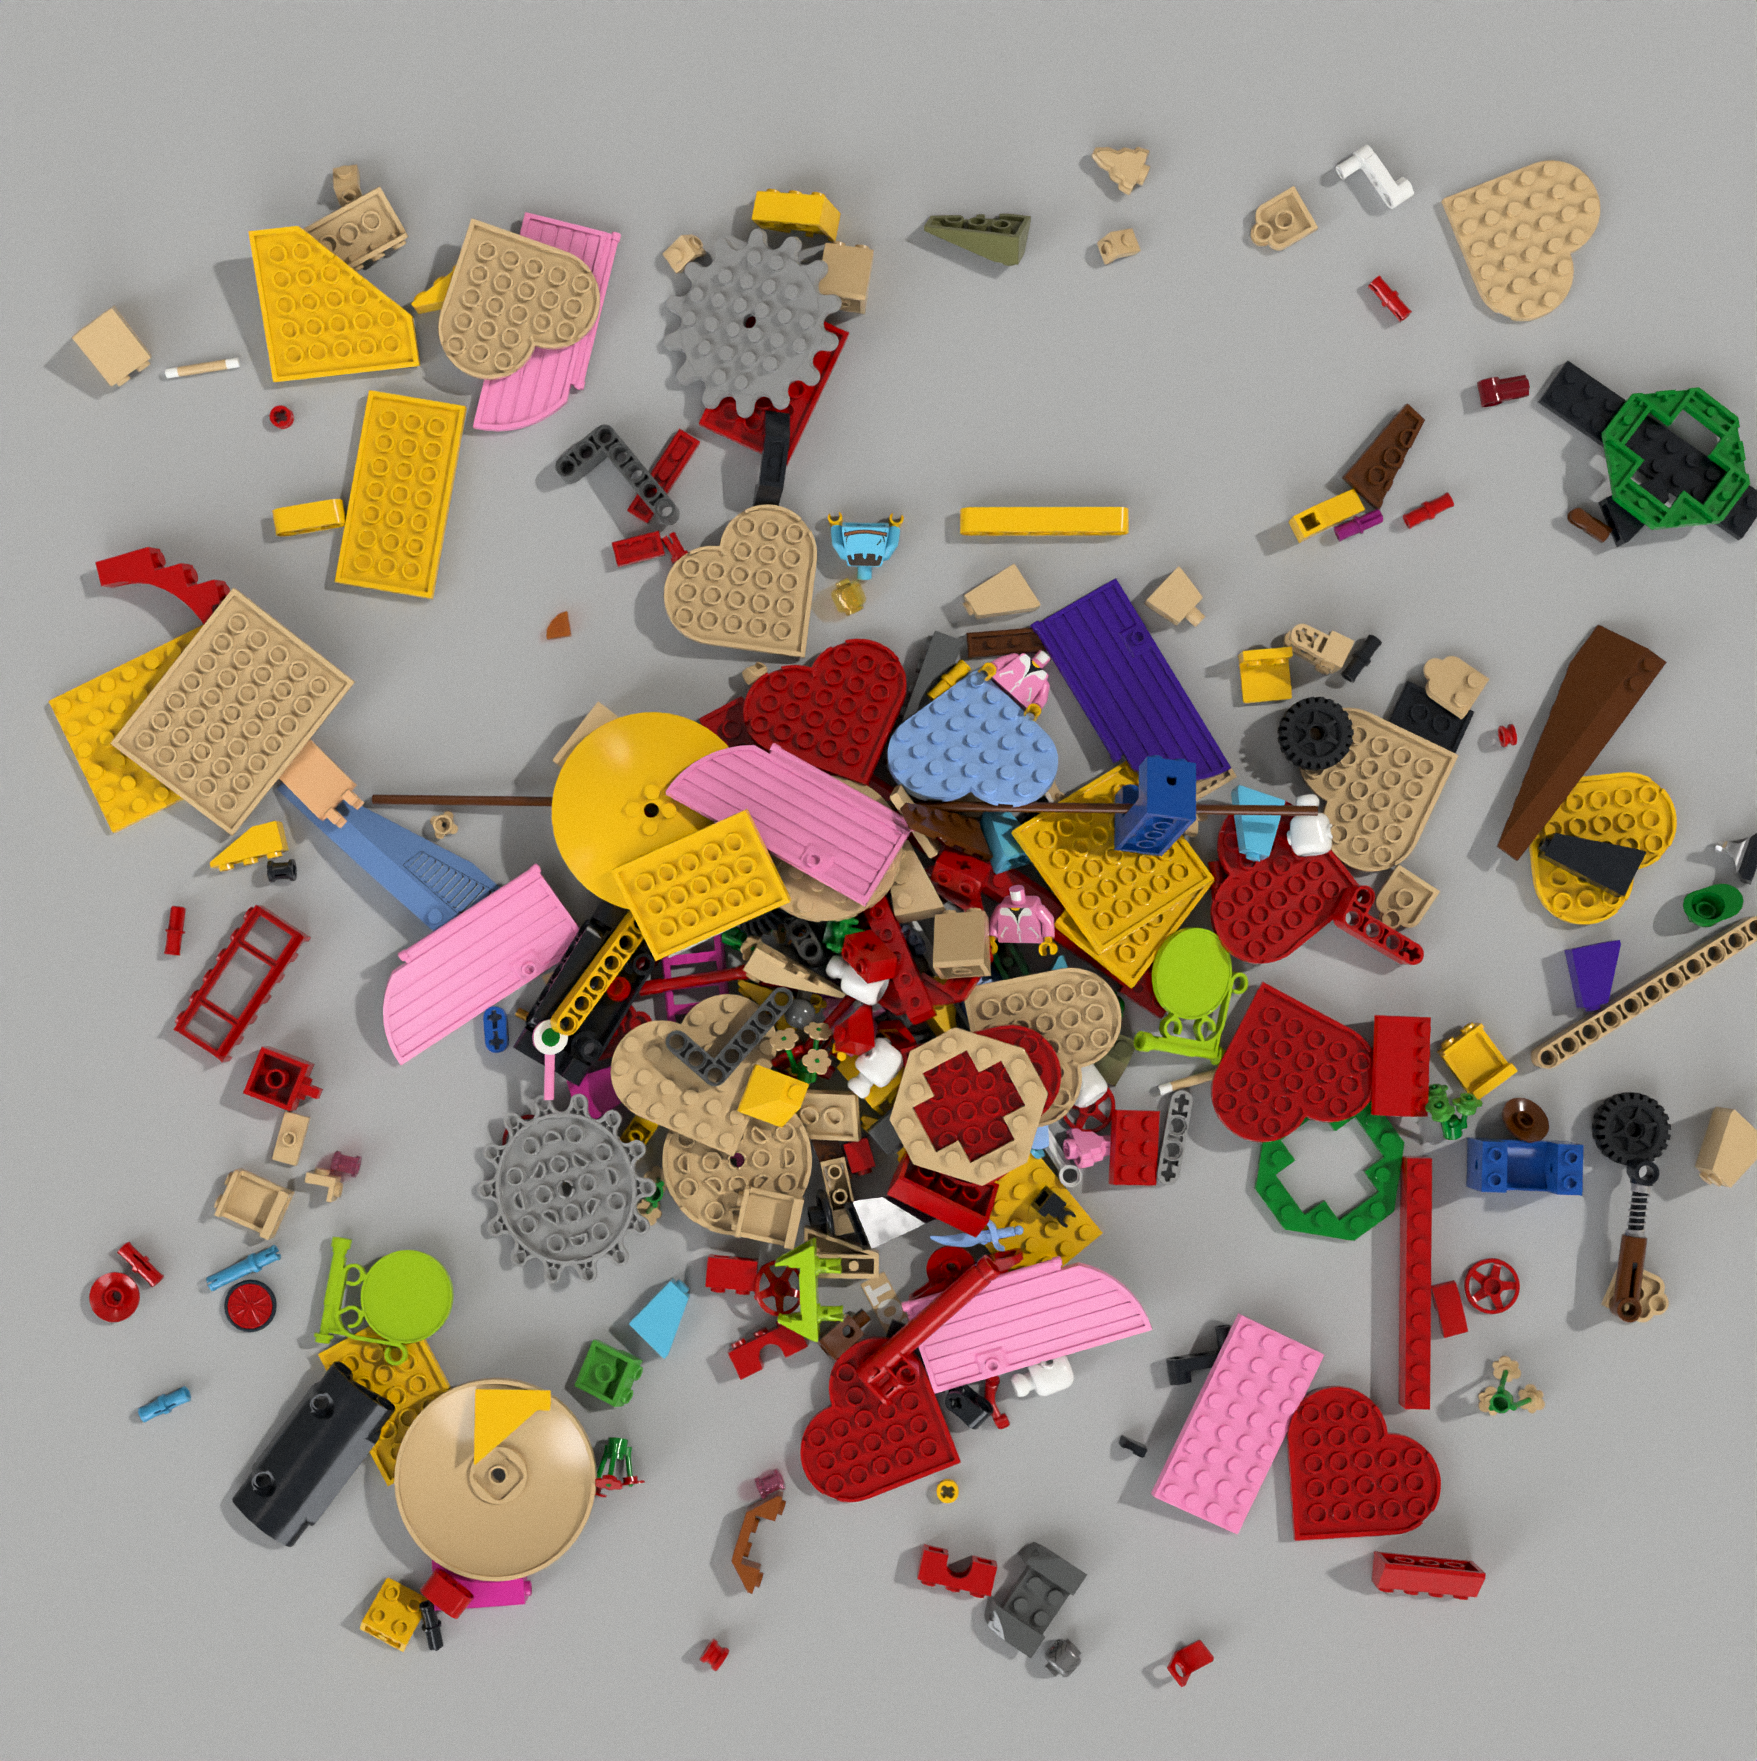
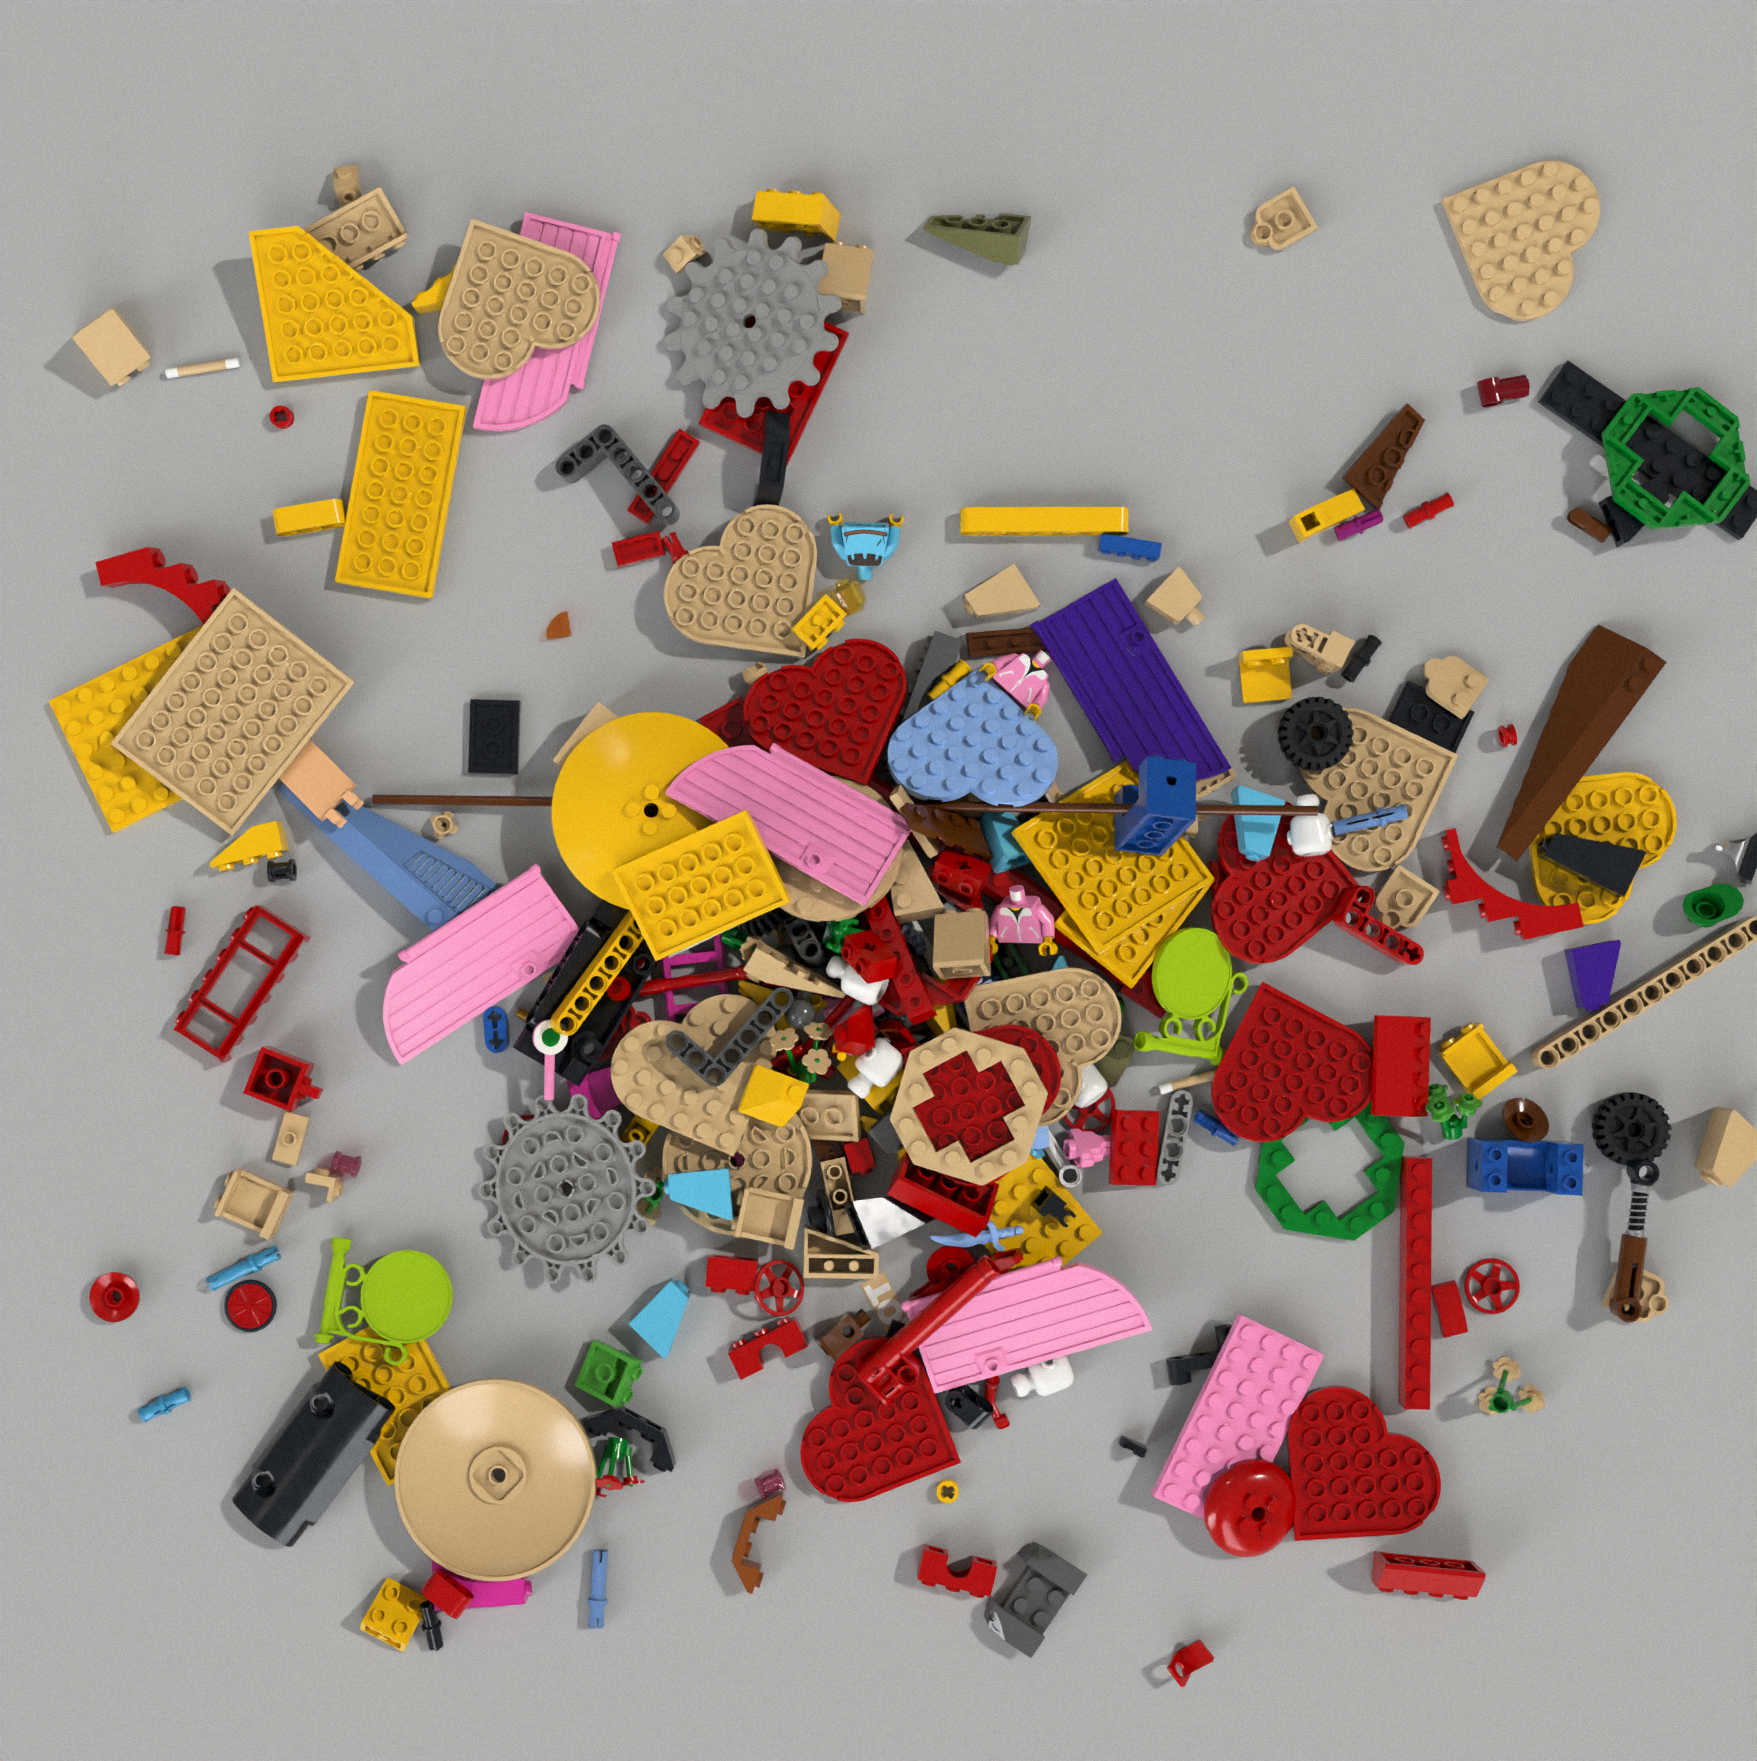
red pin [117,1242,164,1288] -> none
yellow sticker [474,1389,551,1465] -> none
red wheel [699,1638,730,1672] -> none
lime hose [775,1238,844,1342] -> none
flat silver head [1045,1638,1081,1677] -> none
tan rock [1091,147,1150,195] -> none
tan bracket [1097,228,1141,264] -> none
white beam [1336,144,1414,209] -> none
red pin [1368,275,1412,323] -> none
none -> black tile [468,699,521,775]
none -> black slope [584,1406,676,1472]
none -> medium blue pin [588,1549,608,1629]
none -> medium azure slope [664,1167,734,1220]
none -> yellow bracket [791,594,847,652]
none -> blue piece [1098,533,1162,562]
none -> blue axle [1193,1109,1240,1146]
none -> red brick [1204,1459,1296,1557]
none -> medium blue pin [1331,804,1408,836]
none -> red arch [1441,828,1584,940]

